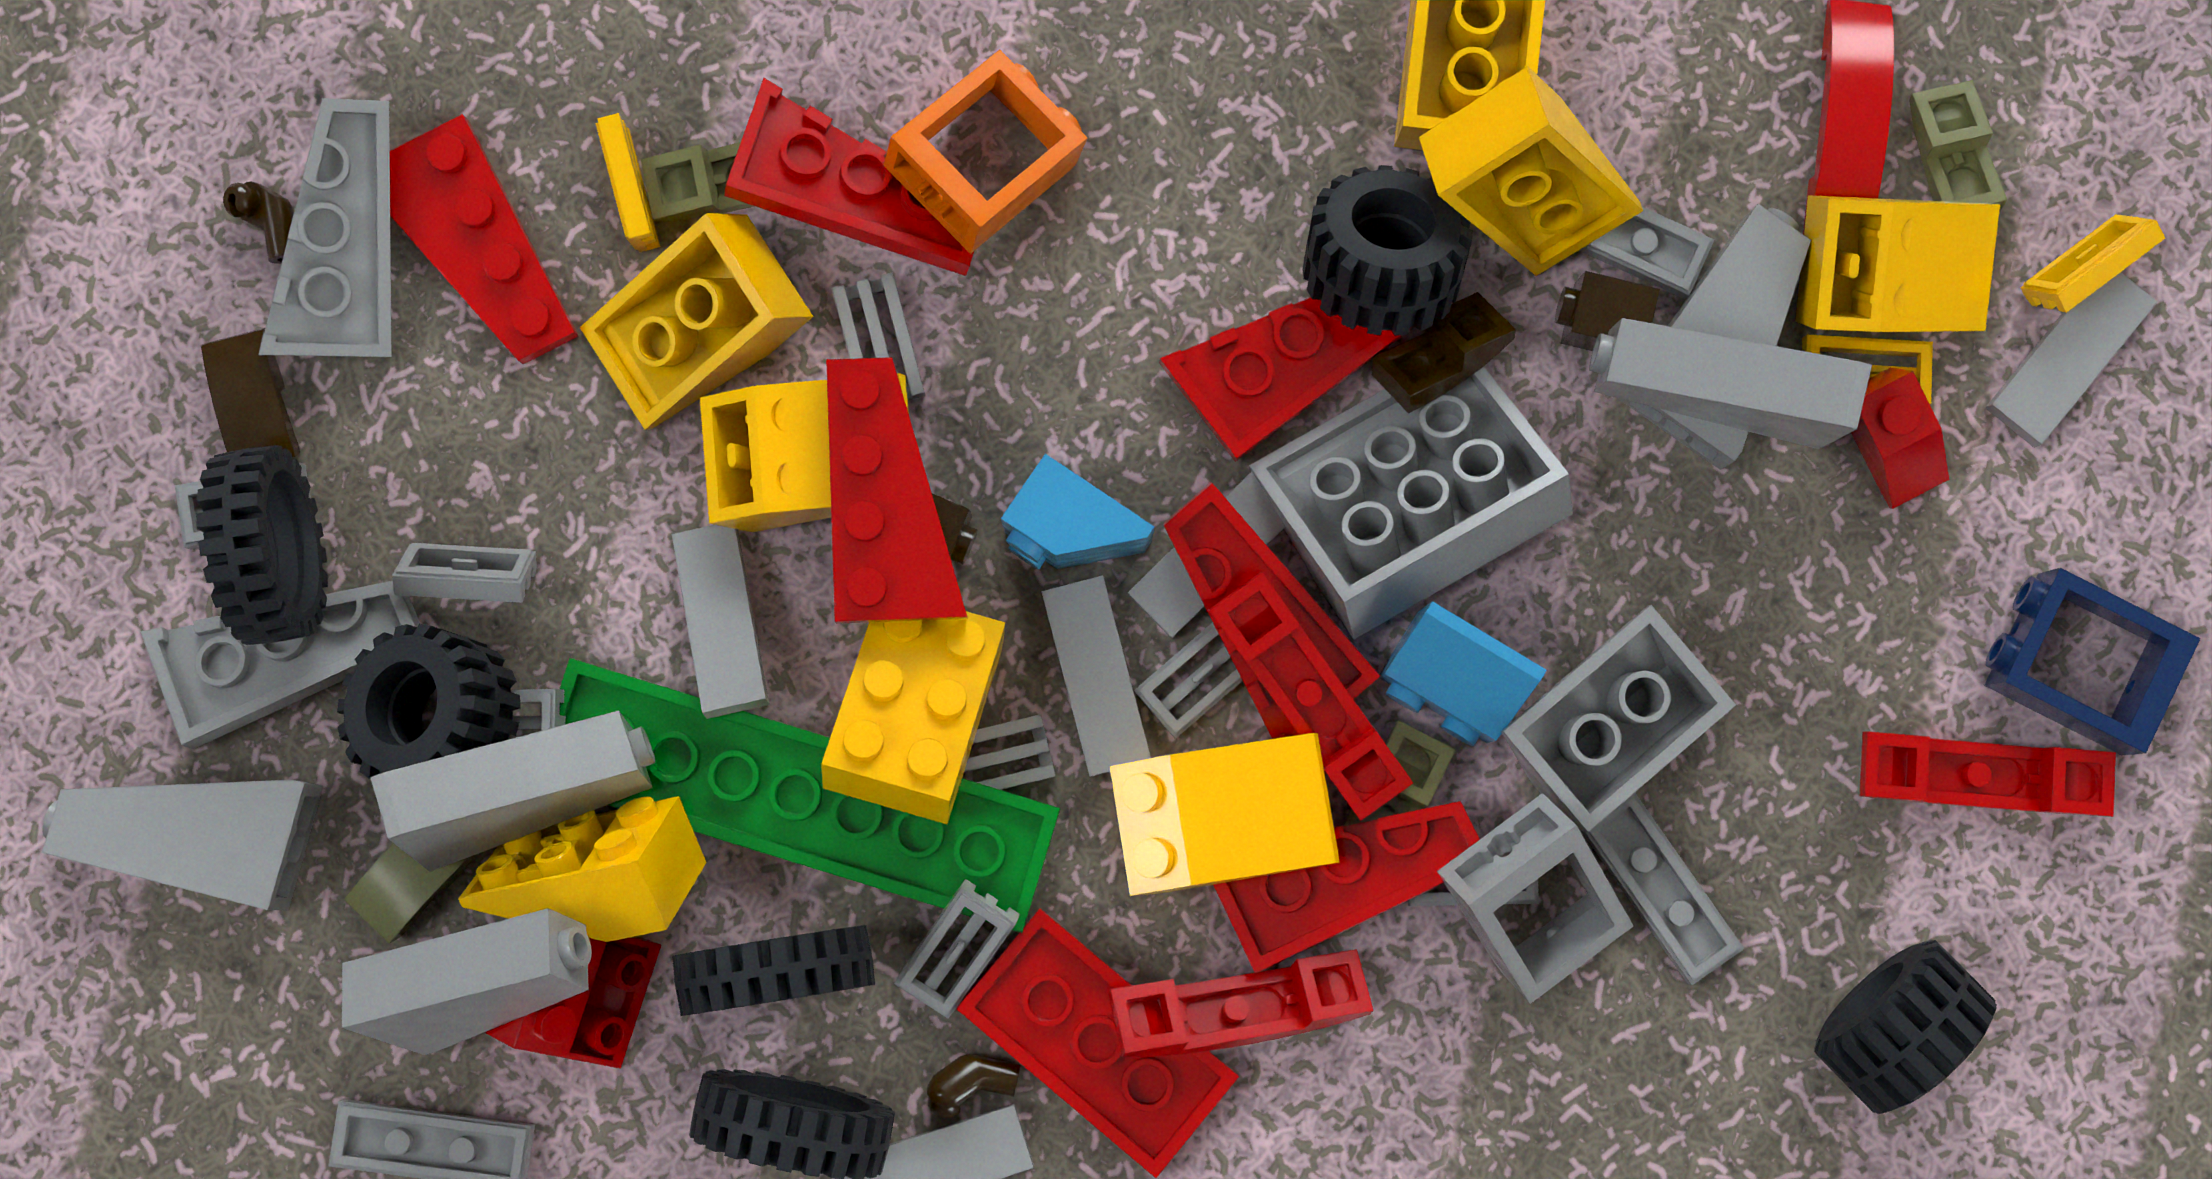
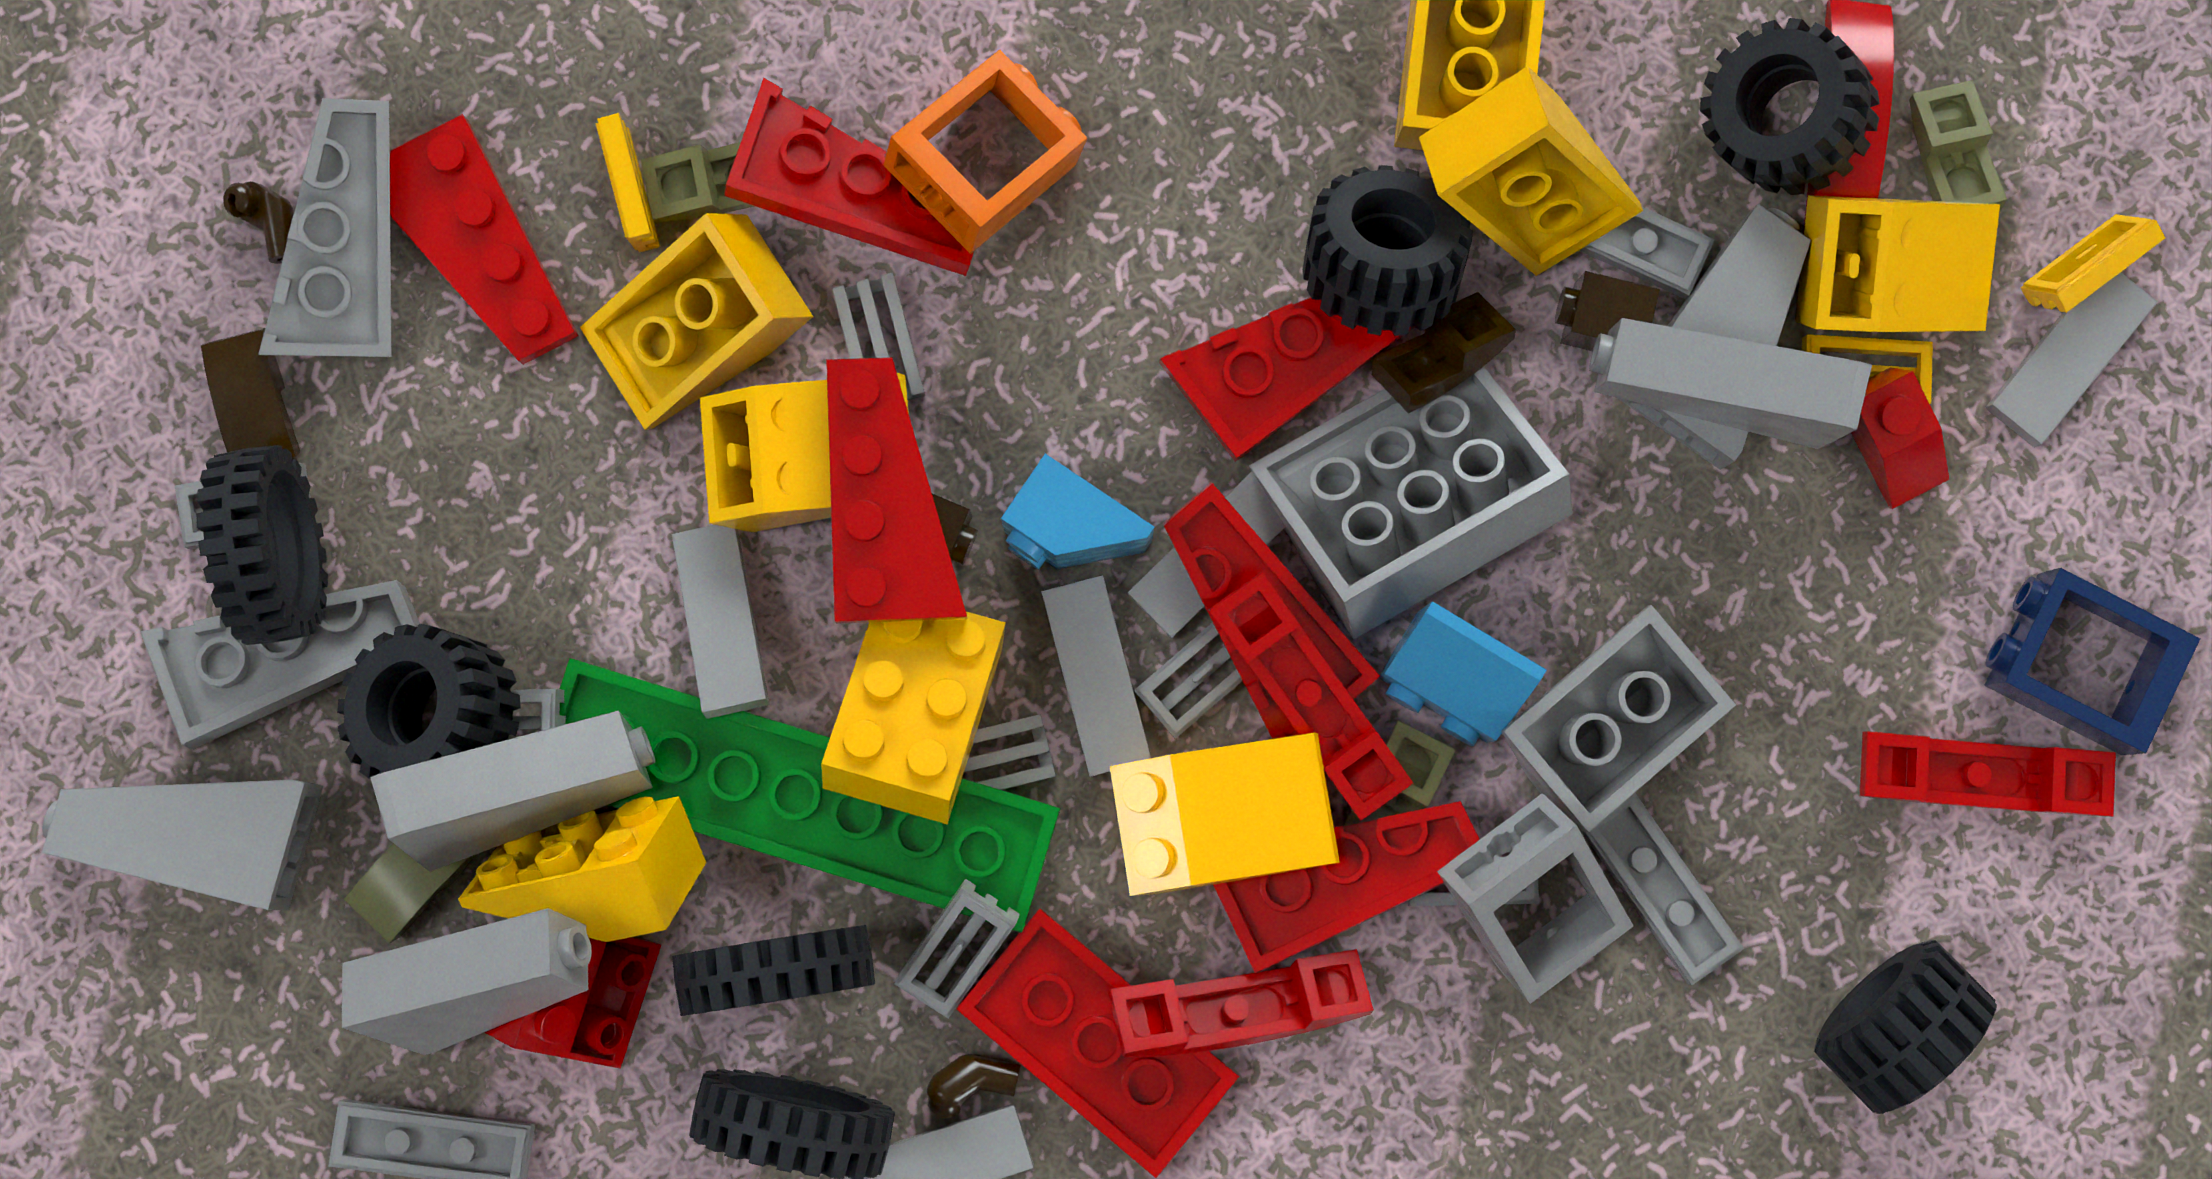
light grey tile [392,543,537,603] -> none
none -> black tyre [1700,18,1880,195]

